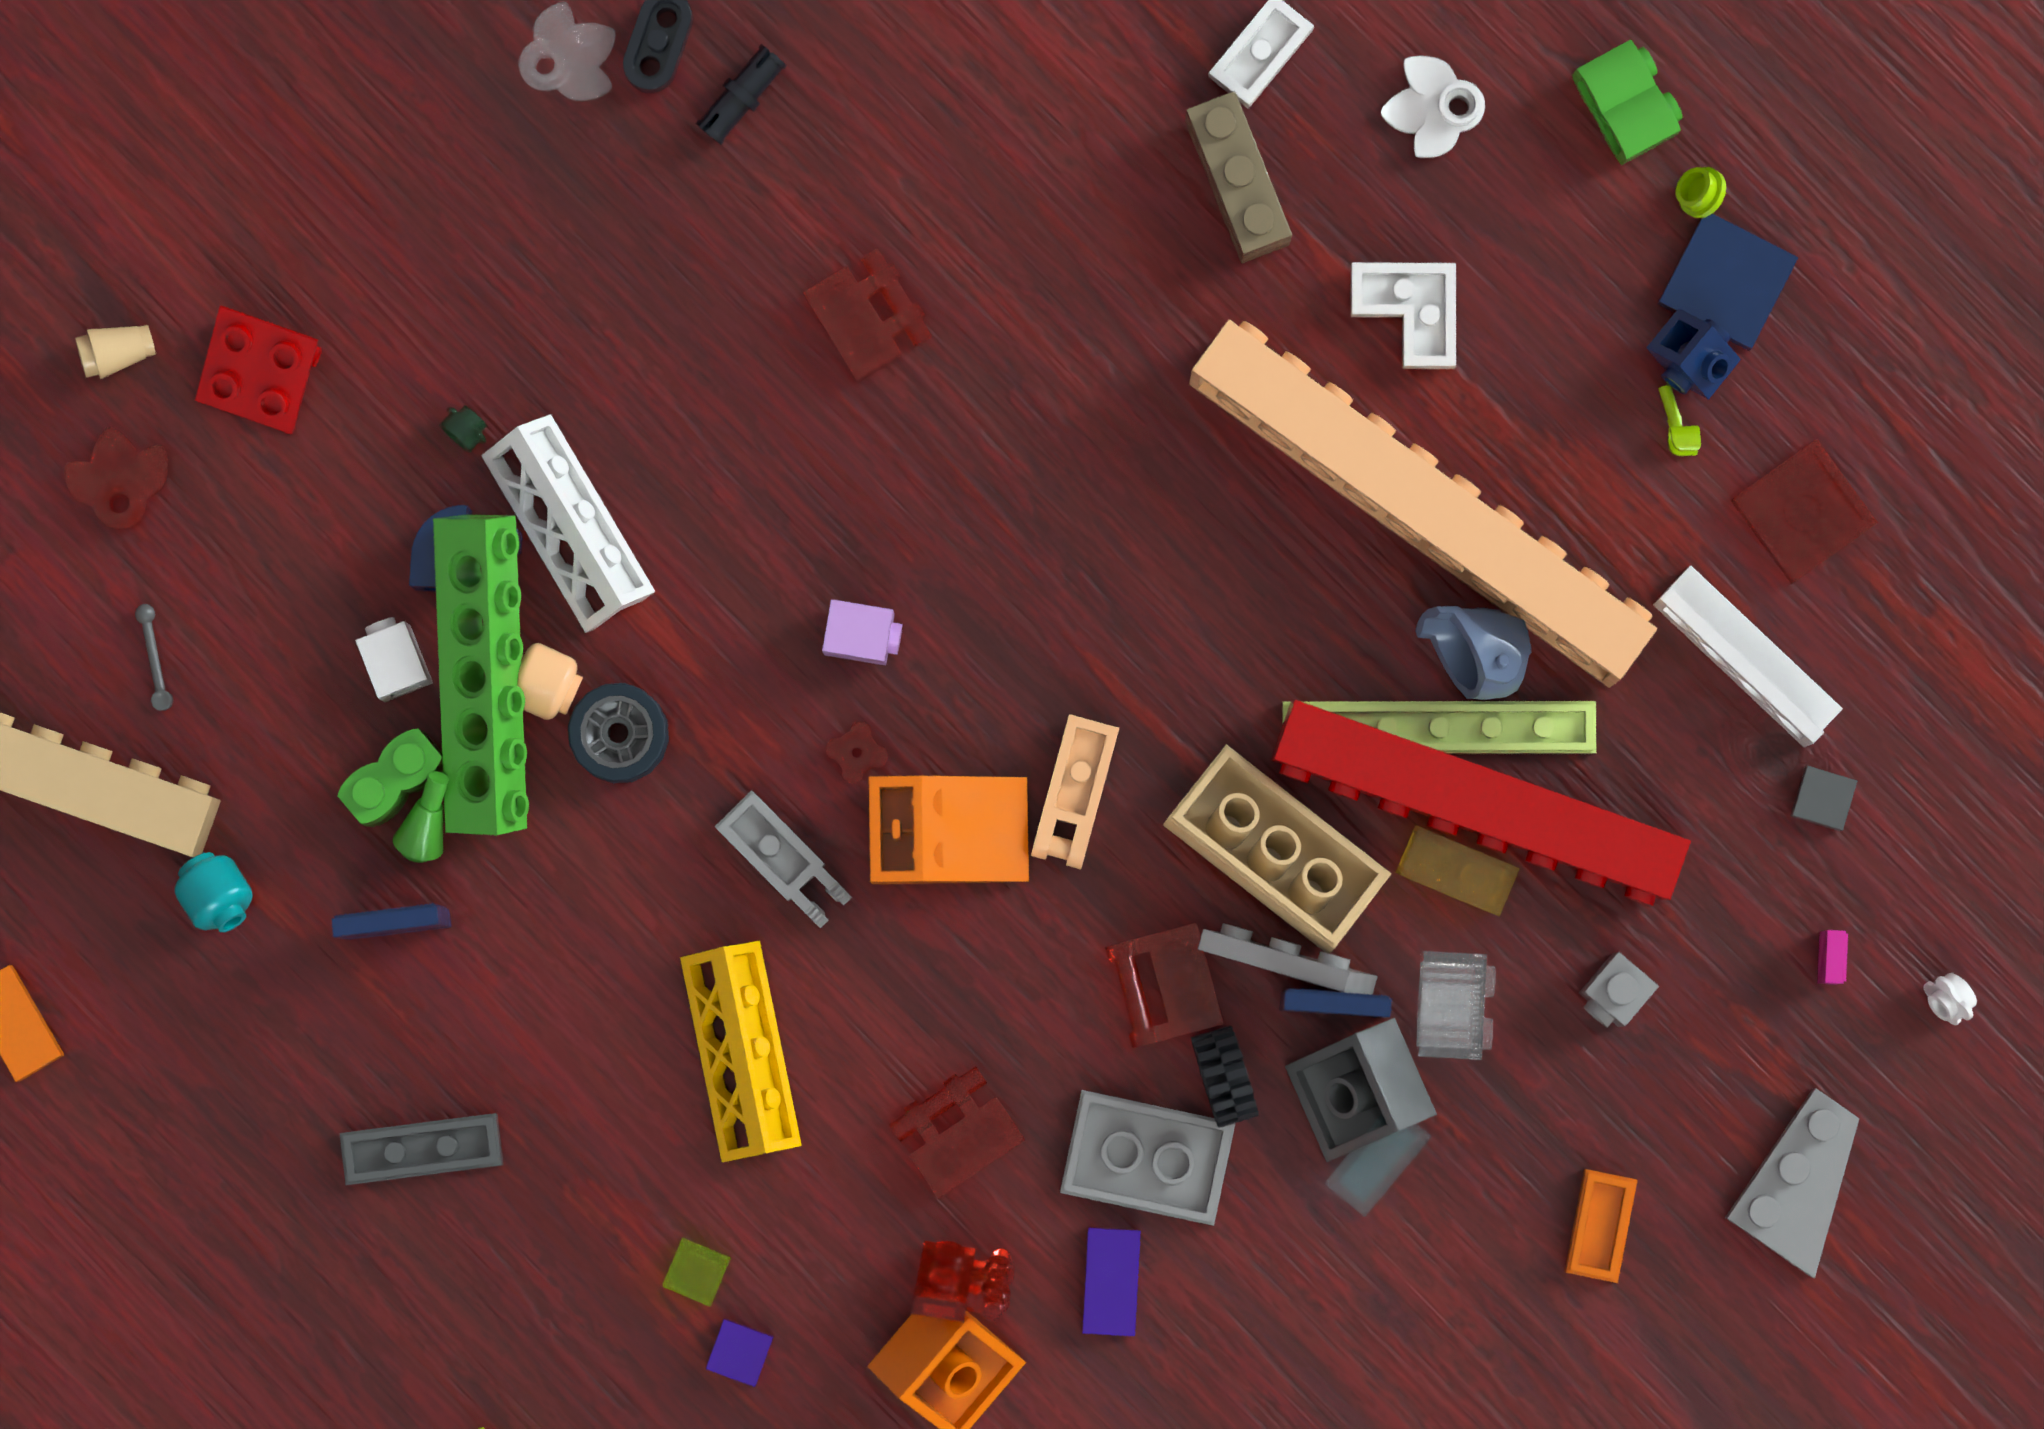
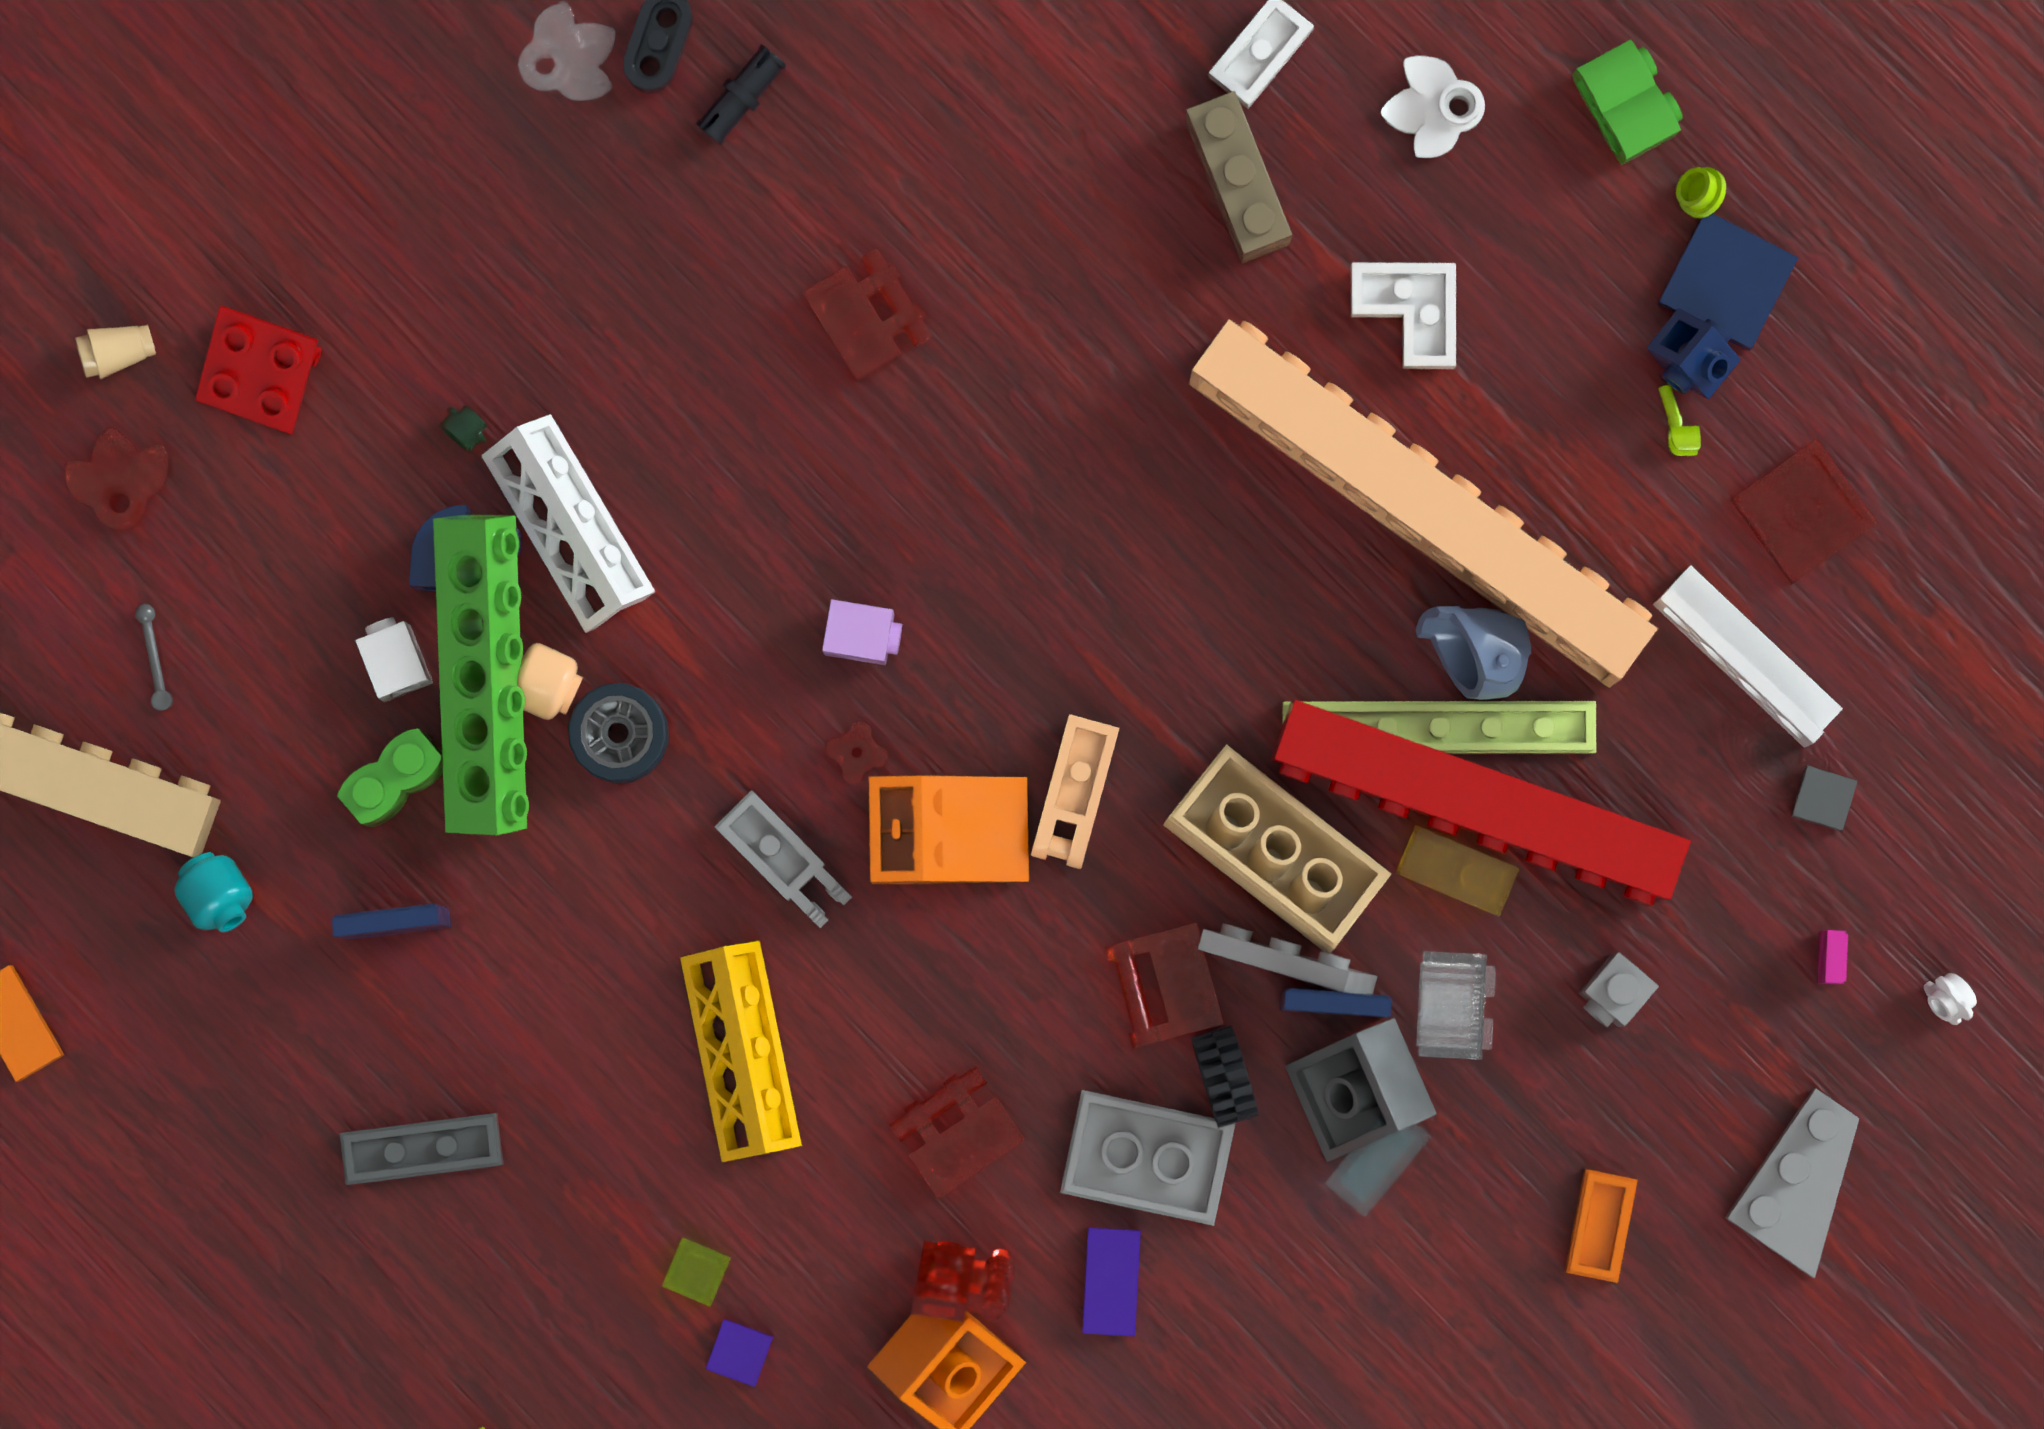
bright green cone [393,771,449,863] -> none

